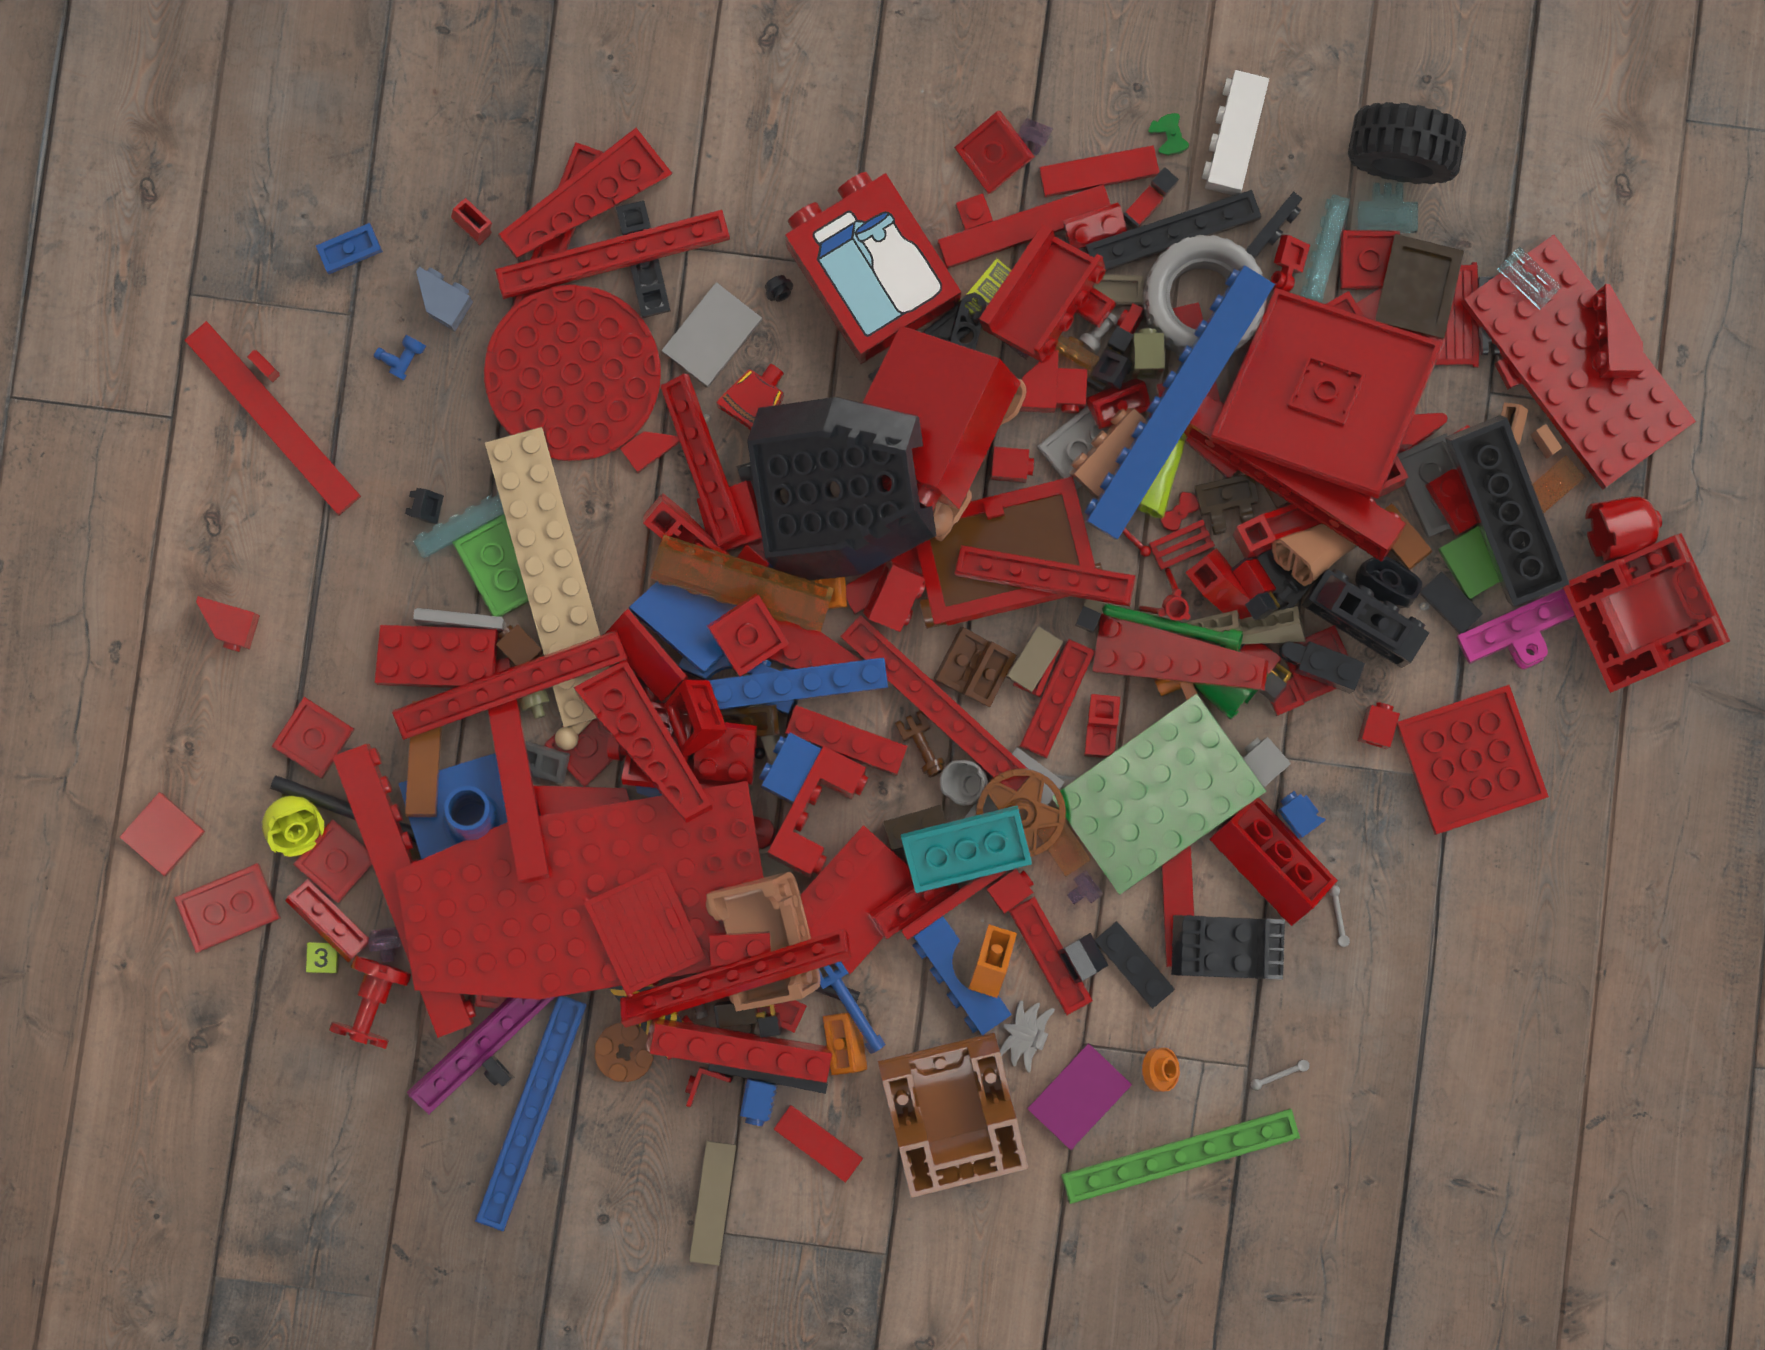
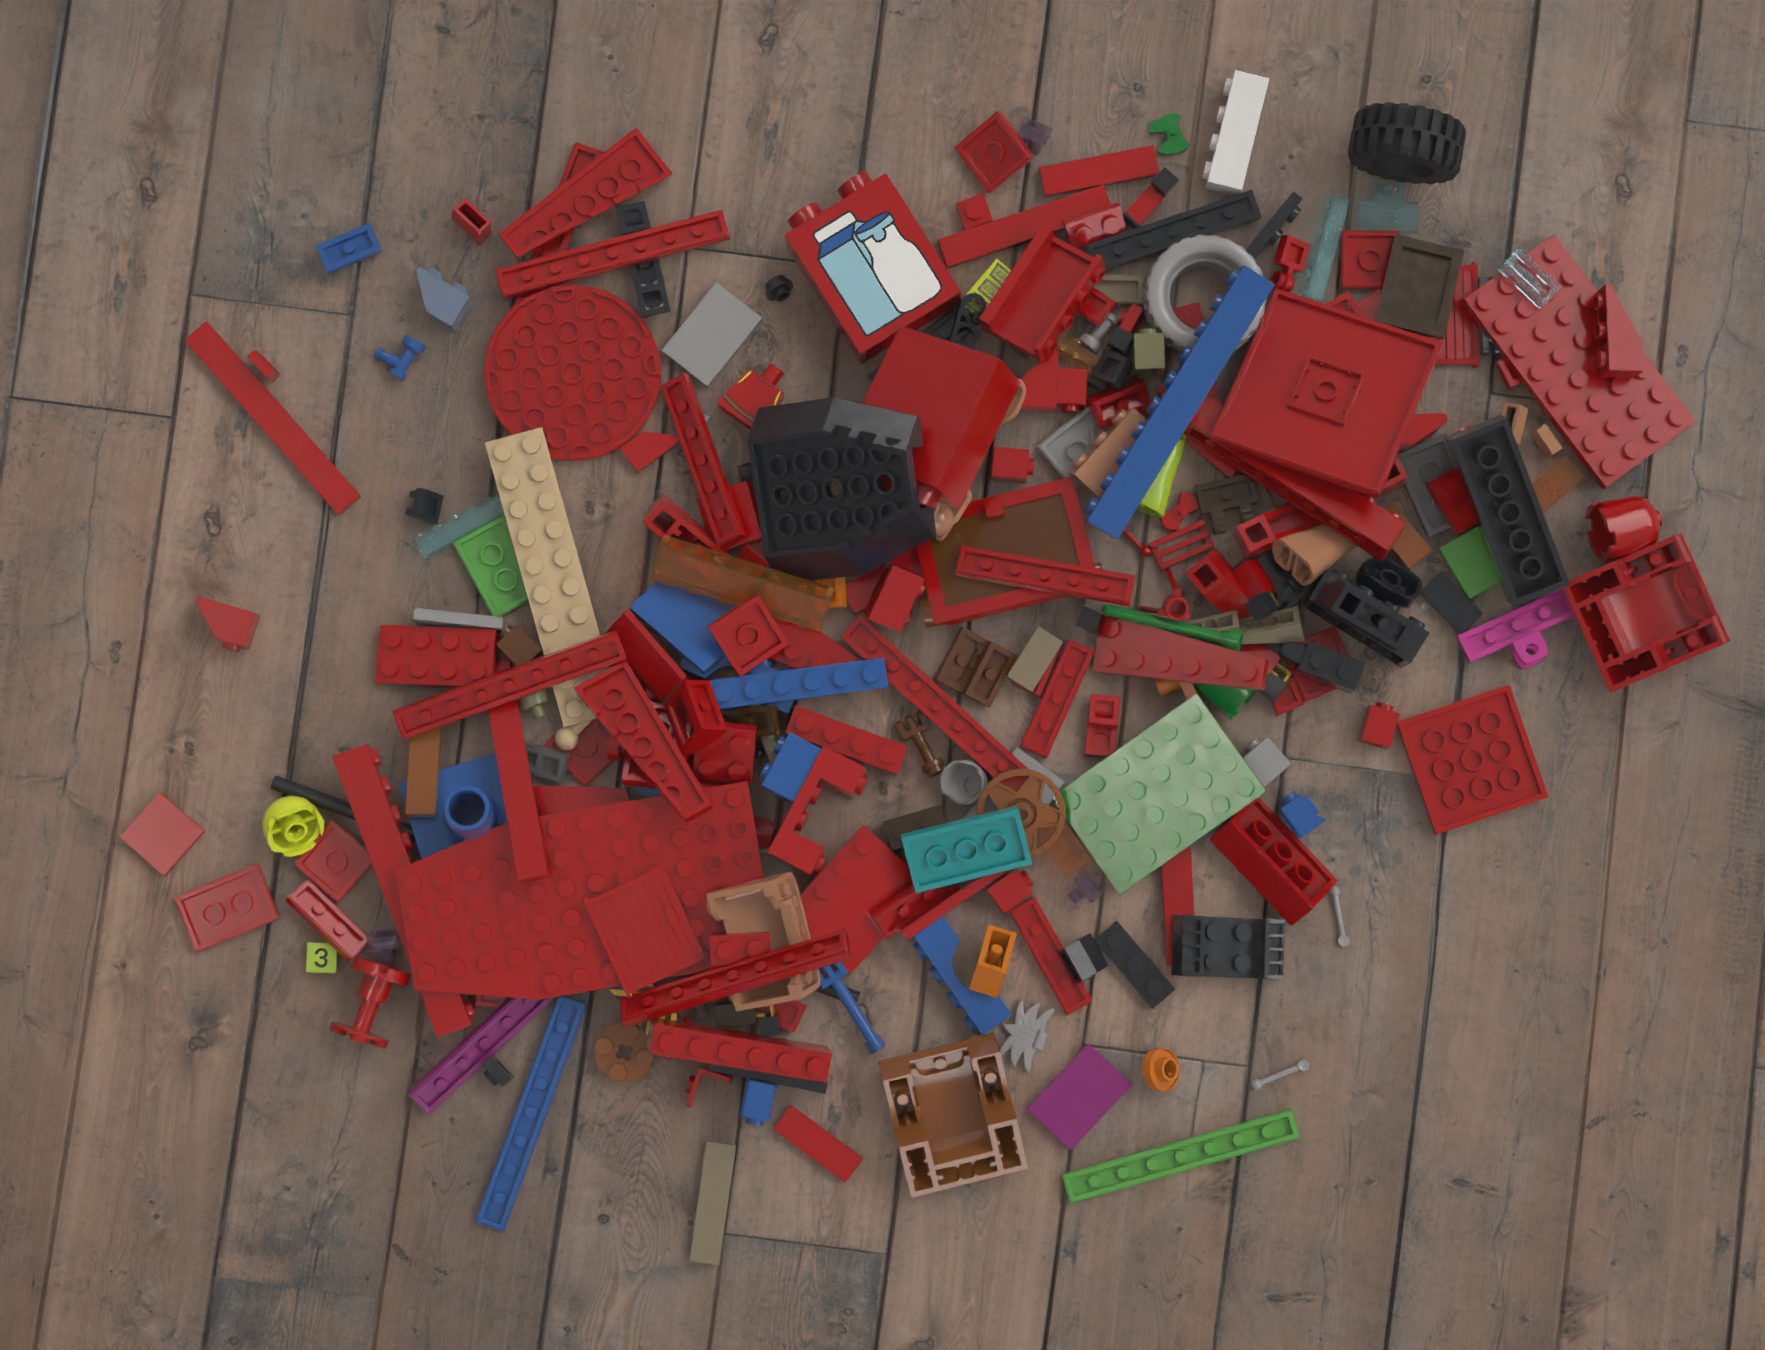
red tile [271,697,355,779] -> none
orange slope [823,1012,867,1075] -> none

